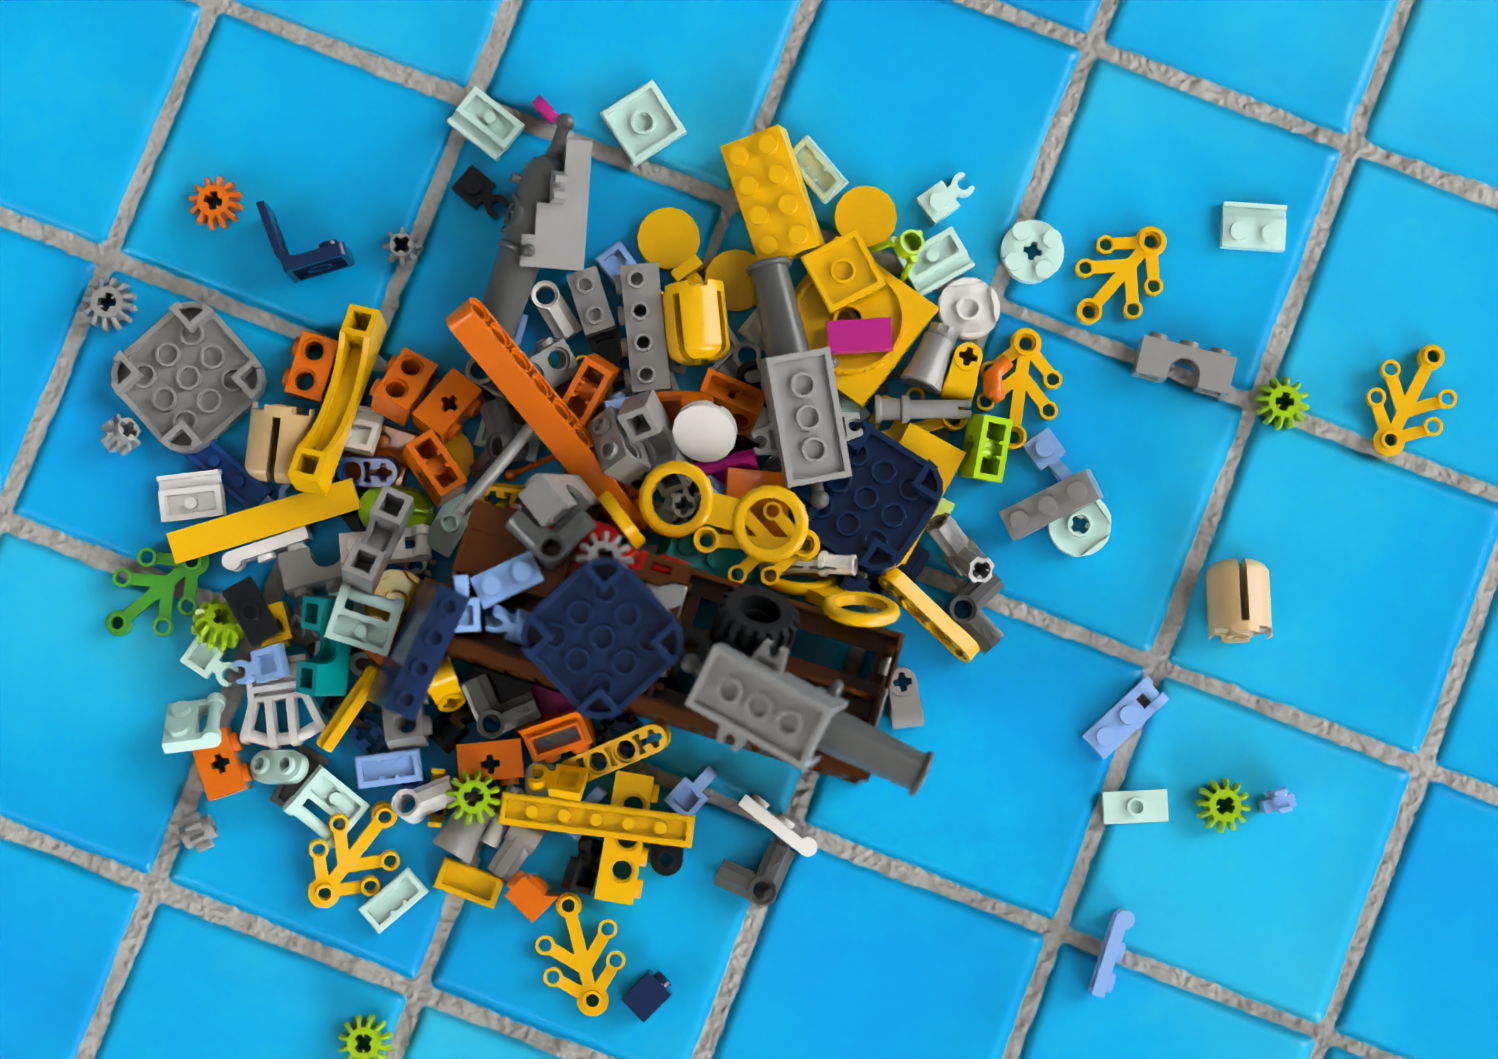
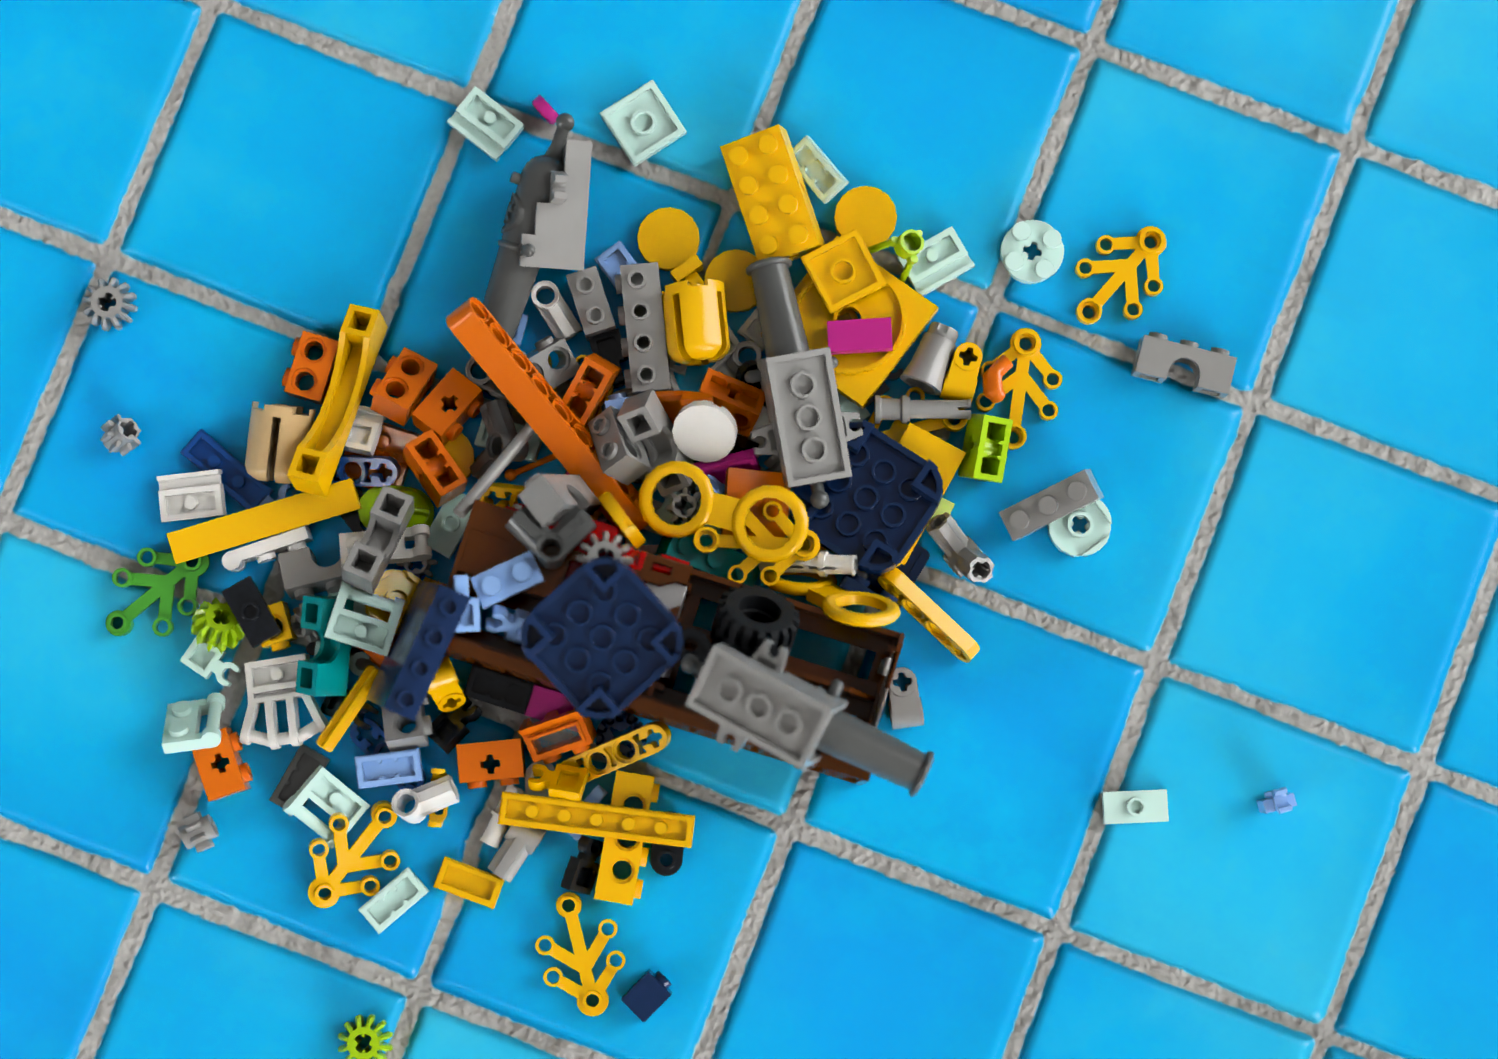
light grey tile [110,301,267,454] -> none
orange gear [188,176,244,231] -> none
light blue plate [232,643,291,684] -> none
light aqua plate [250,750,309,784] -> none
dark blue piece [256,200,355,283] -> none
light grey gear [383,226,424,268] -> none
light grey plant [432,790,496,864] -> none
lime gear [445,770,501,825] -> none
black plate [451,164,509,220] -> none
dark grey piece [460,672,543,739] -> none
orange window [504,870,562,923] -> none
light blue plate [664,766,718,815] -> none
dark grey piece [713,841,796,907] -> none
white plate [738,793,817,857] -> none
light aqua plate [916,172,975,225] -> none
white tile [937,277,1000,341] -> none
dark grey piece [944,572,1005,654] -> none
light blue plate [1022,427,1072,482] -> none
light blue plate [1081,675,1169,759] -> none
light blue plate [1087,908,1135,998] -> none
lime gear [1195,778,1251,833] -> none
tan cylinder [1205,558,1273,643] -> none
light aqua plate [1220,201,1287,253] -> none
lime gear [1254,376,1310,431] -> none
yellow plant [1365,344,1457,457] -> none

